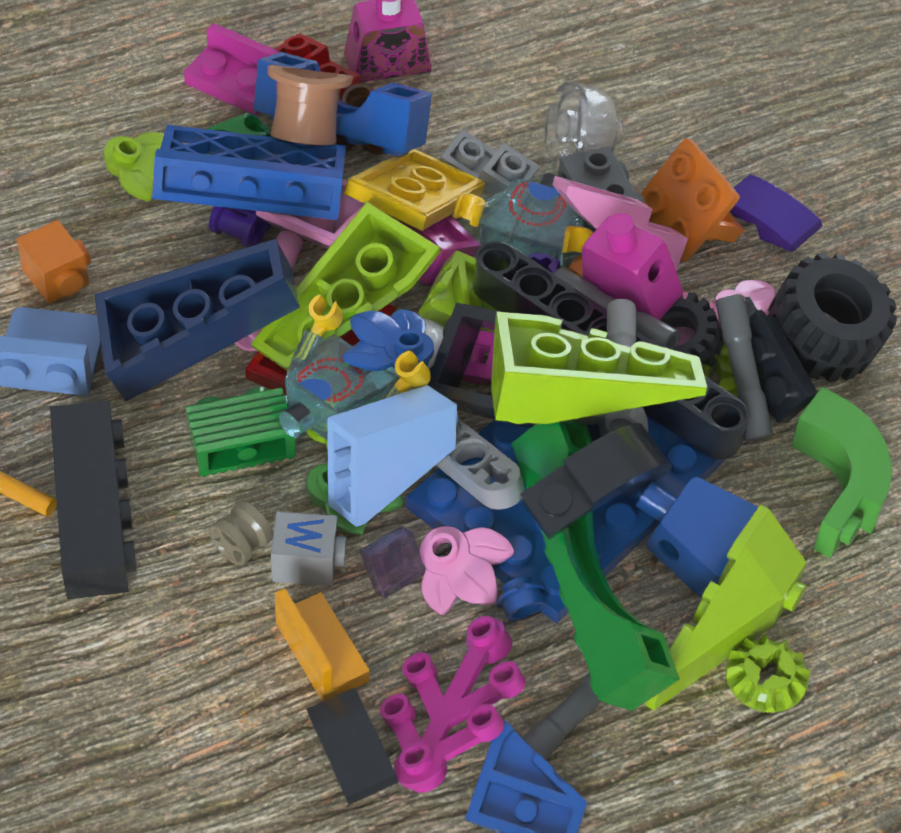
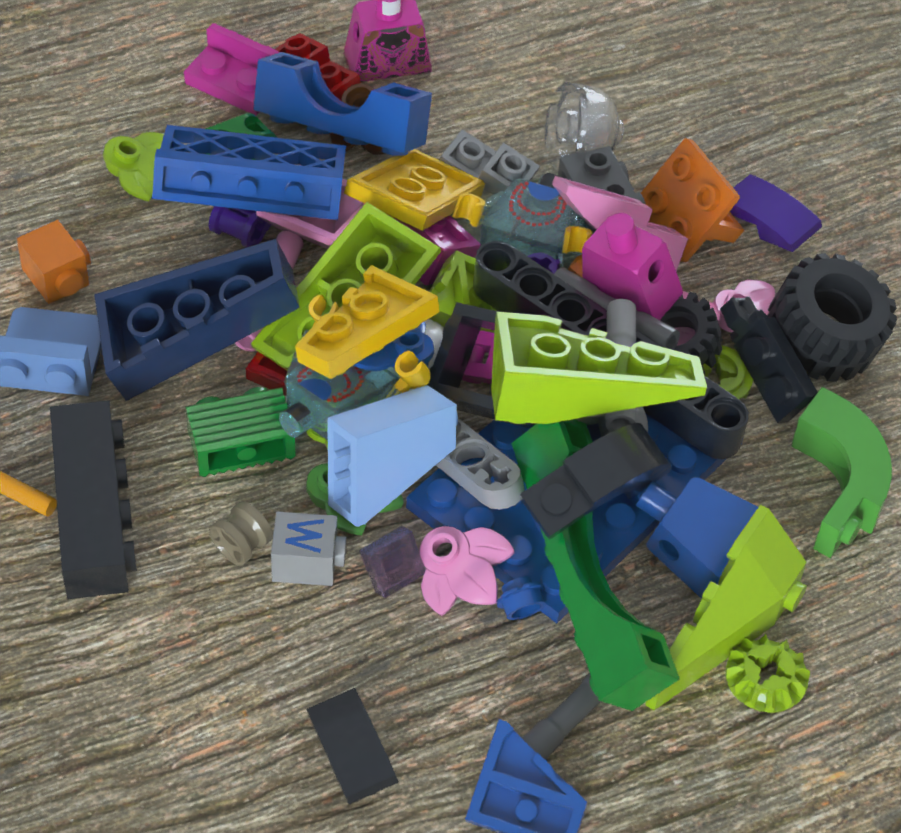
nougat piece [267,65,353,145] -> none
light orange panel [274,588,370,702] -> none
dark pink plant [379,616,526,793] -> none
dark grey piece [715,295,773,441] -> none
none -> yellow wing [295,265,440,379]

